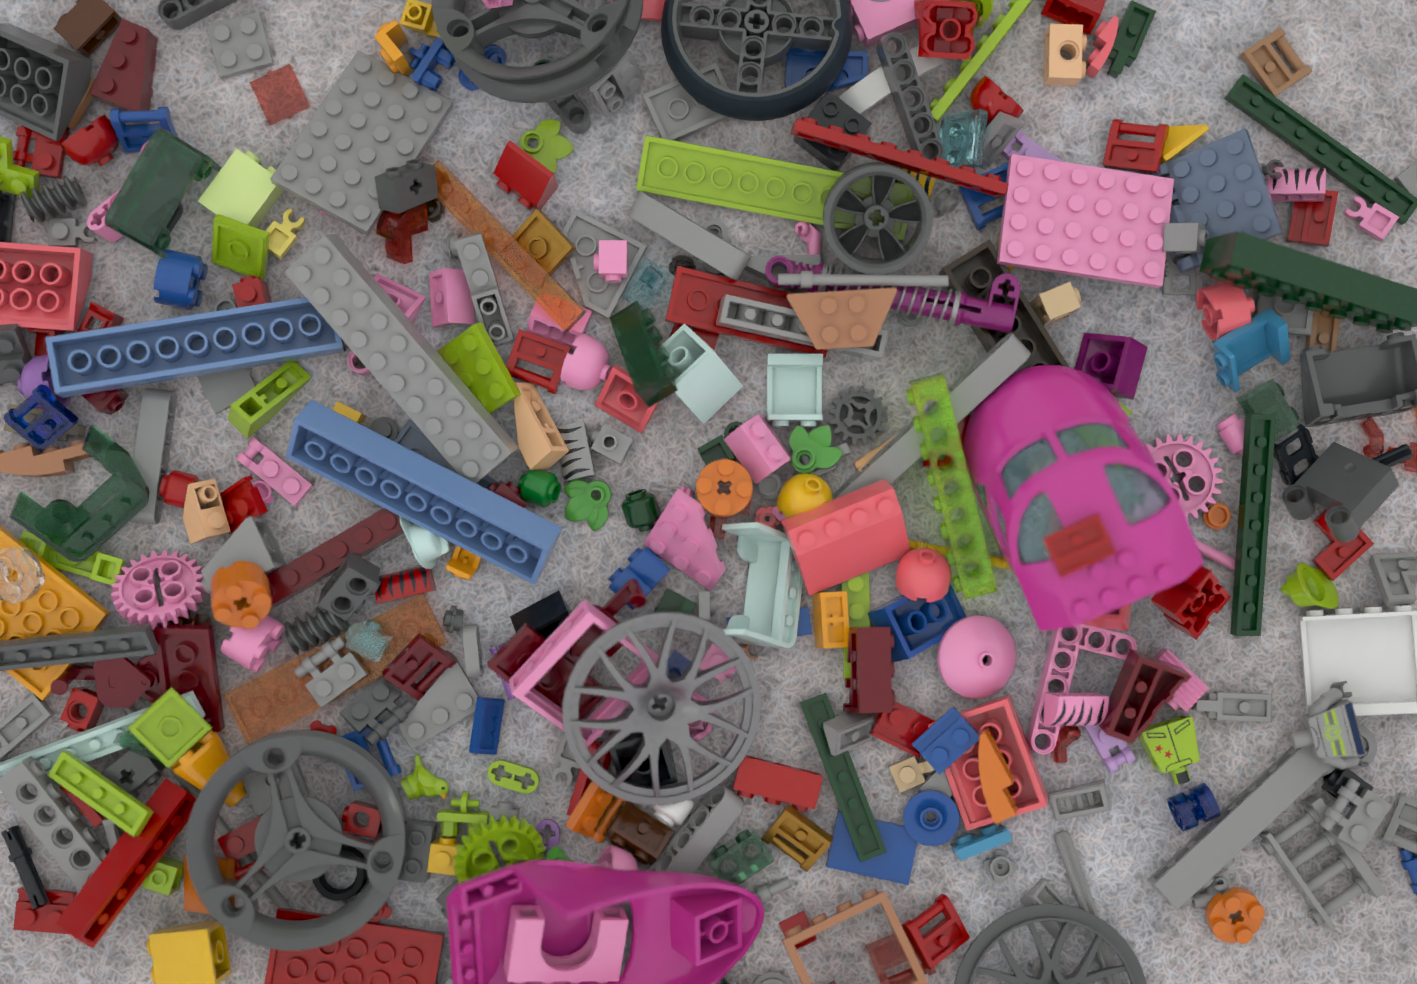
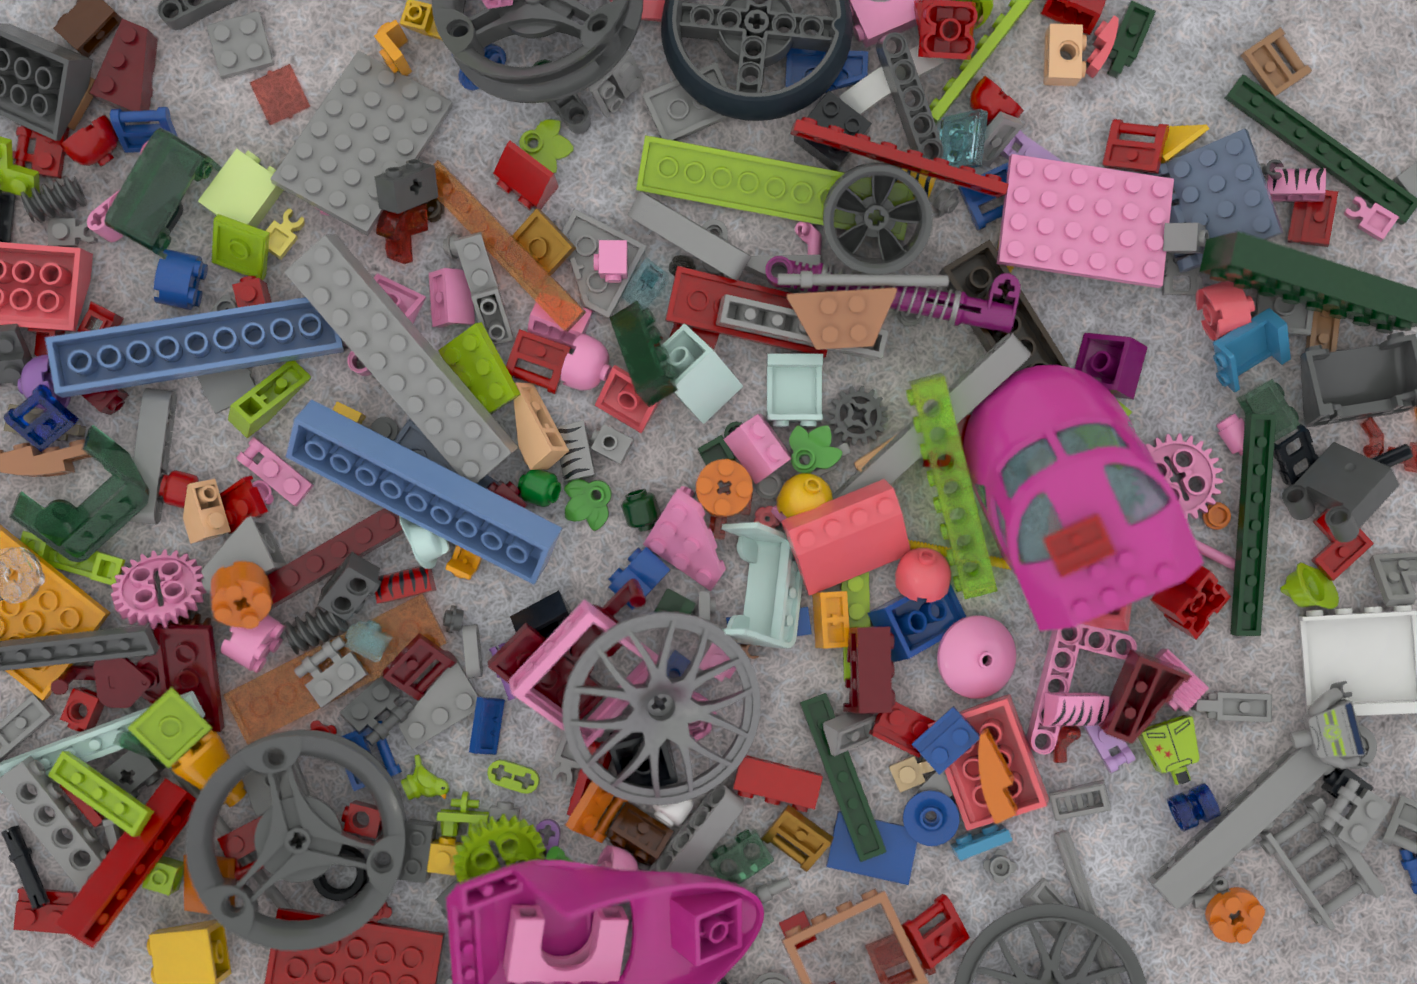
blue hips [408,37,456,91] -> none
tan brick [1030,282,1081,327] -> none

